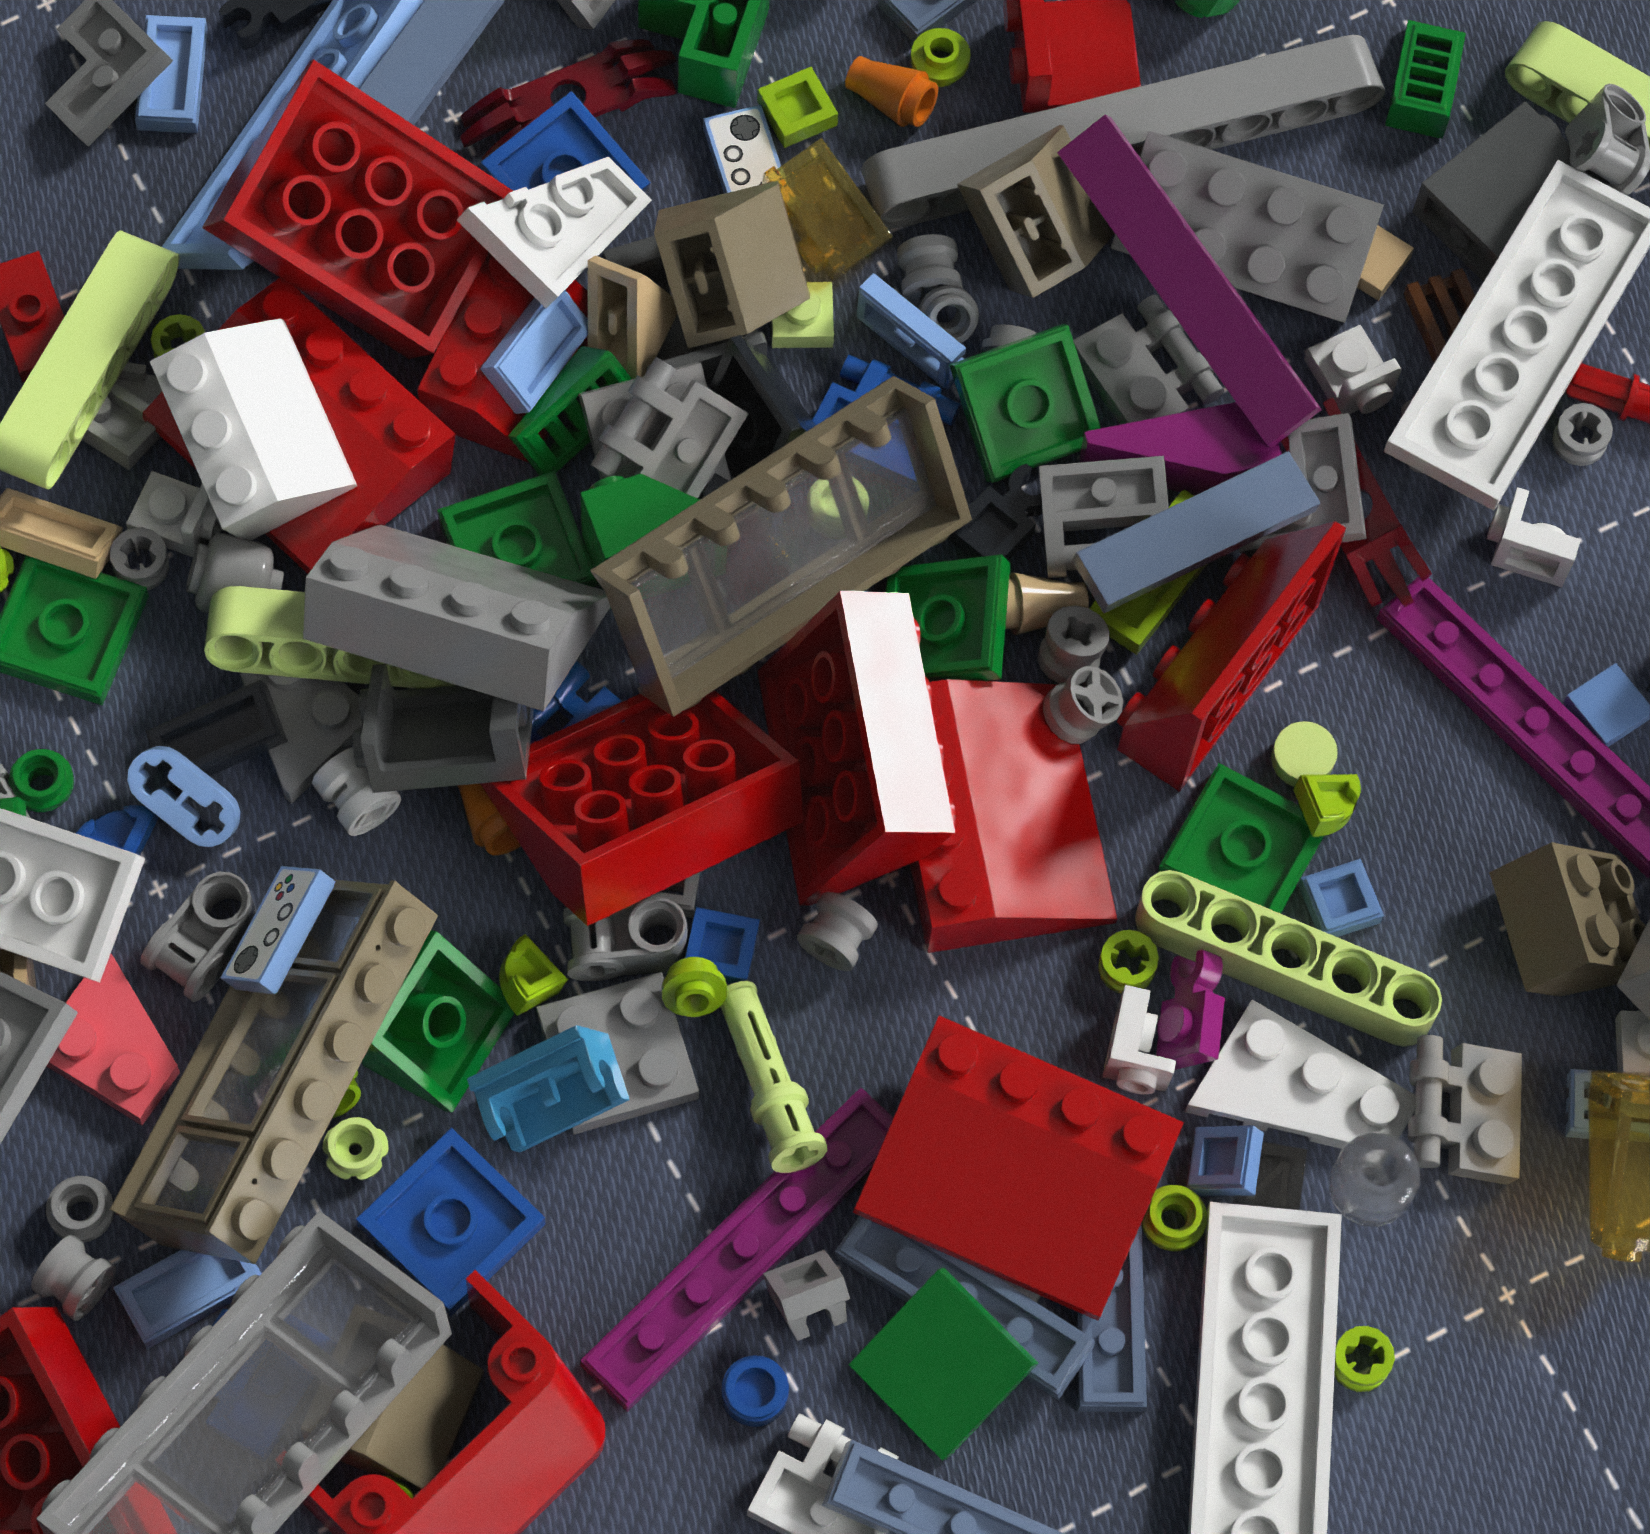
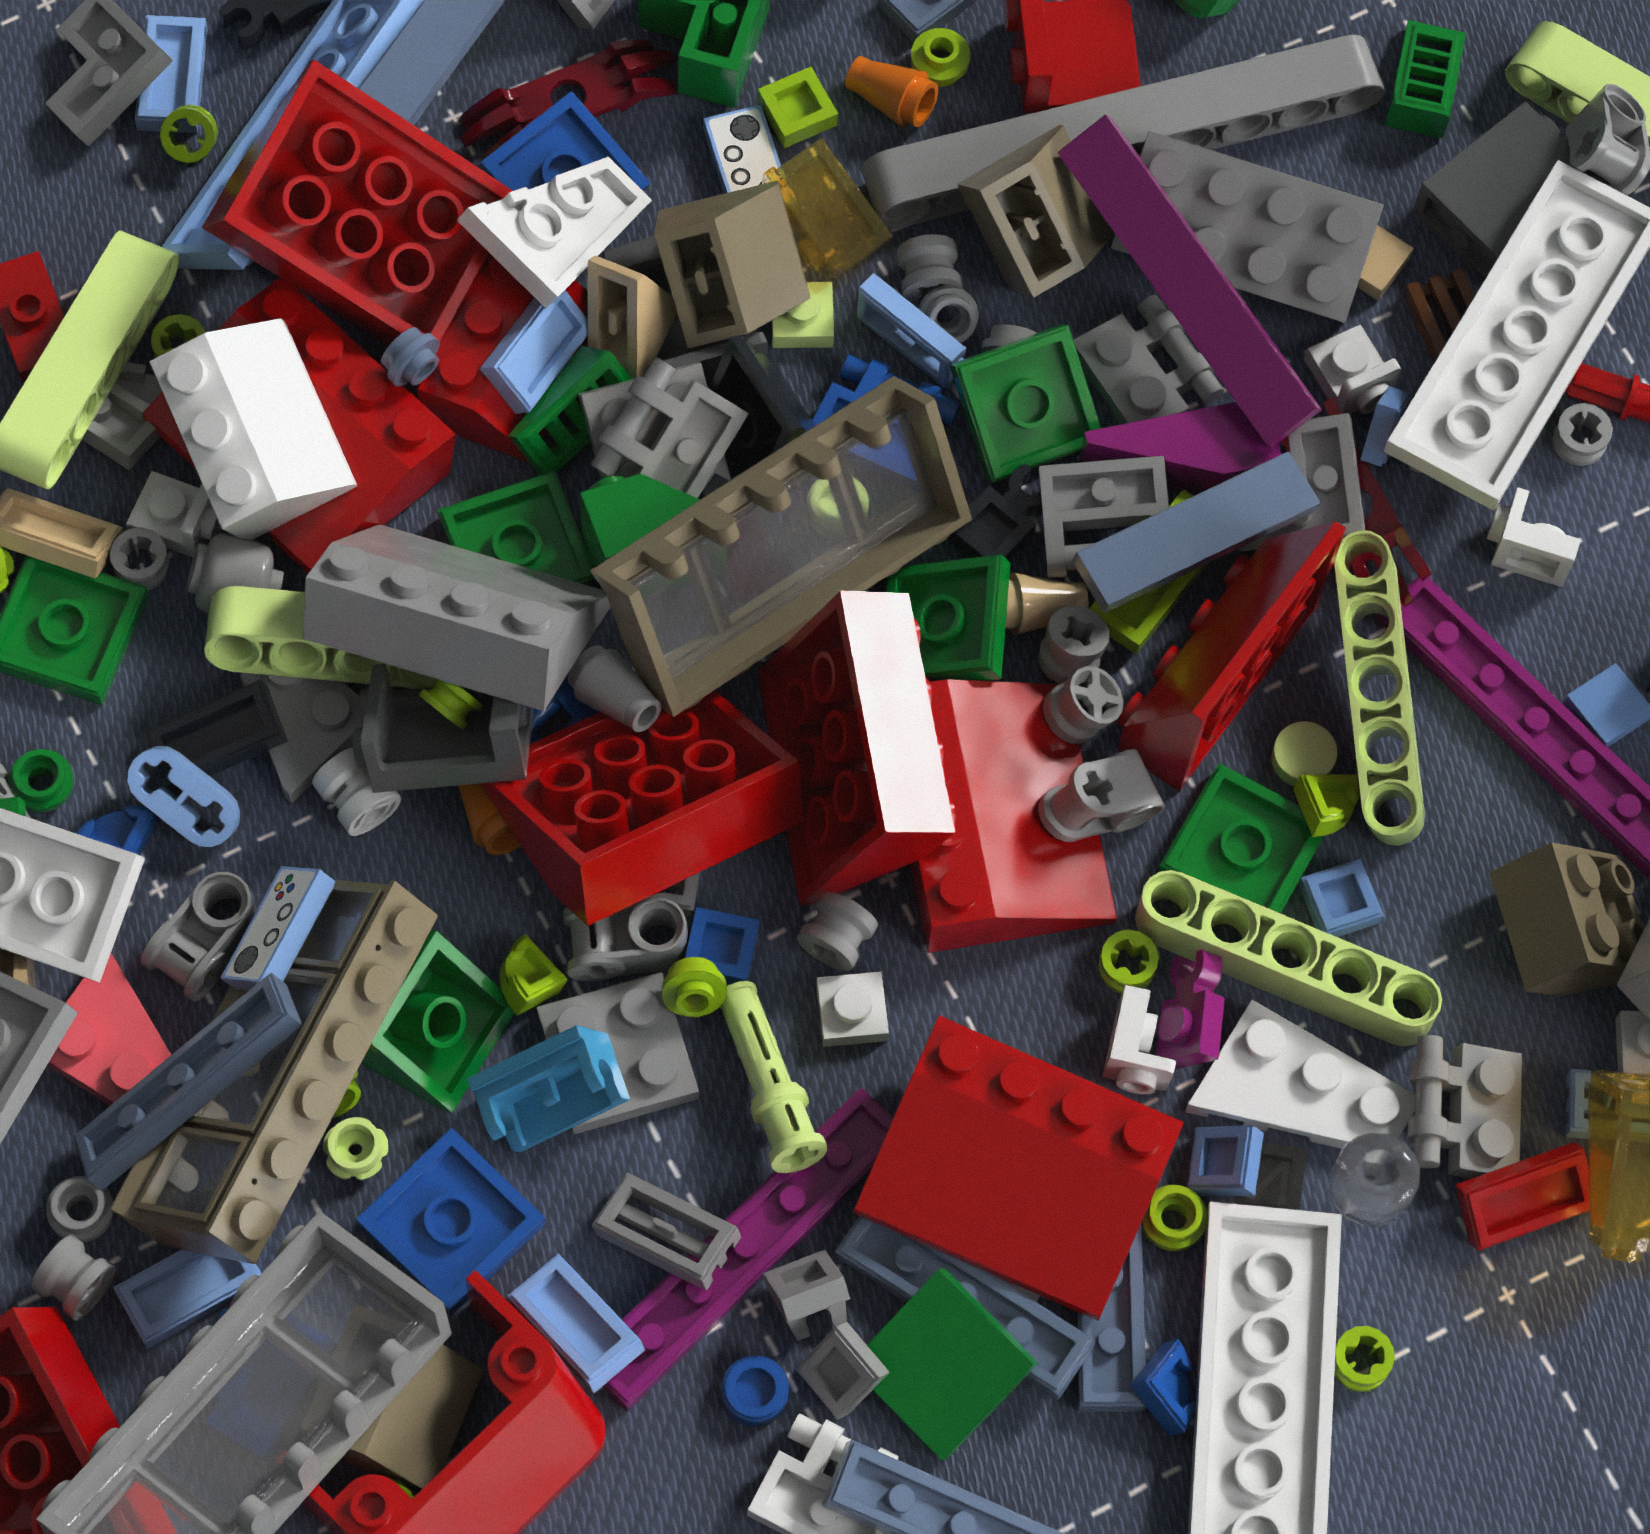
none -> sand blue tile [74,973,302,1191]
none -> lime bush [160,104,218,163]
none -> sand blue plate [381,327,440,386]
none -> lime bush [418,679,484,730]
none -> light blue tile [507,1253,645,1393]
none -> light grey cone [568,645,661,732]
none -> light grey tile [592,1172,741,1291]
none -> light grey tile [795,1321,890,1419]
none -> white plate [816,972,889,1047]
none -> light grey piece [1038,749,1165,842]
none -> blue tile [1130,1339,1195,1437]
none -> yellowish green beam [1334,530,1425,846]
none -> medium blue tile [1360,386,1411,467]
none -> red tile [1455,1142,1598,1251]

